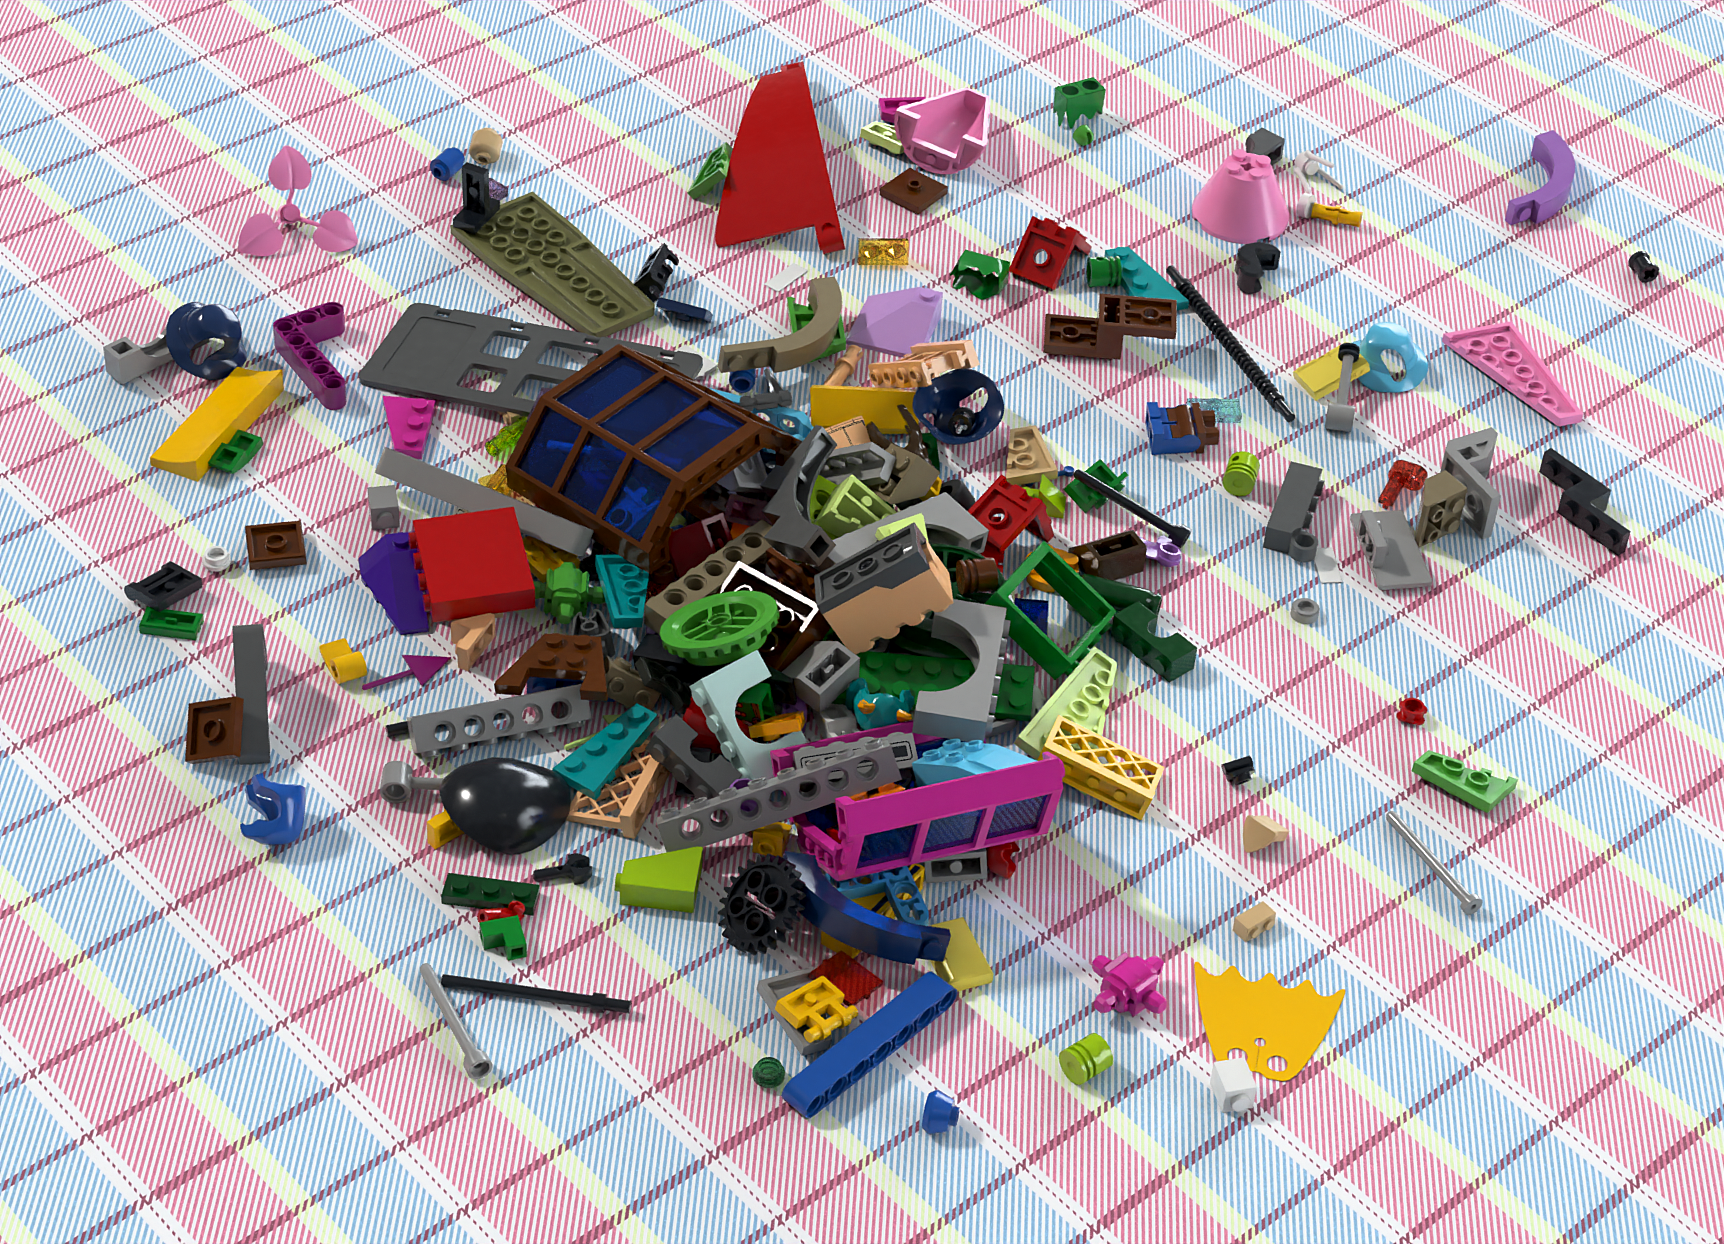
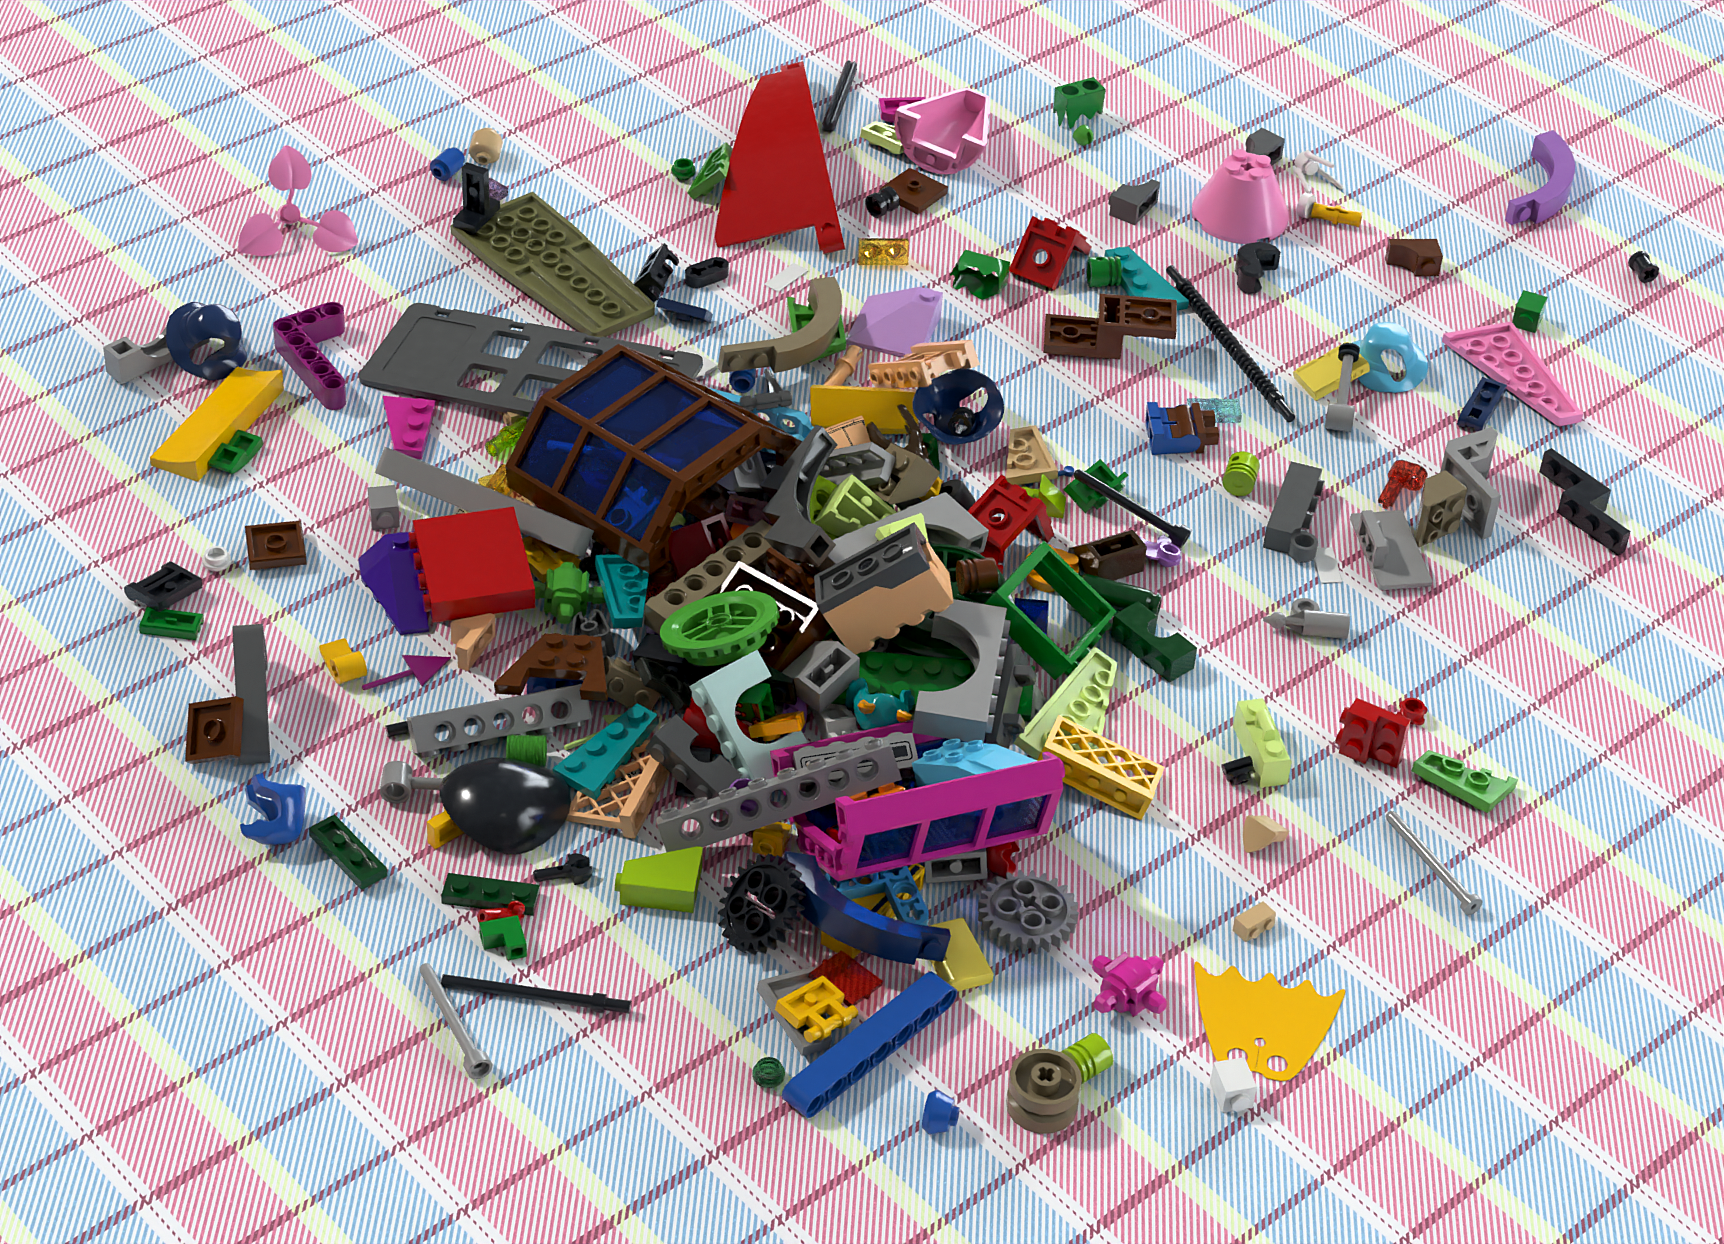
none -> dark green plate [309,814,388,890]
none -> bright green piece [506,734,547,767]
none -> green plate [671,158,696,180]
none -> black beam [685,257,729,288]
none -> black axle [822,60,857,133]
none -> black wheel [865,186,900,218]
none -> light grey gear [977,870,1079,954]
none -> dark grey hinge [985,644,1037,749]
none -> dark tan wheel [1006,1049,1082,1134]
none -> dark grey arch [1108,179,1160,225]
none -> yellowish green piece [1233,698,1292,788]
none -> light grey wheel [1263,610,1350,639]
none -> red plate [1335,698,1411,769]
none -> reddish brown arch [1385,239,1443,276]
none -> dark blue plate [1457,377,1507,432]
none -> green brick [1512,290,1548,333]

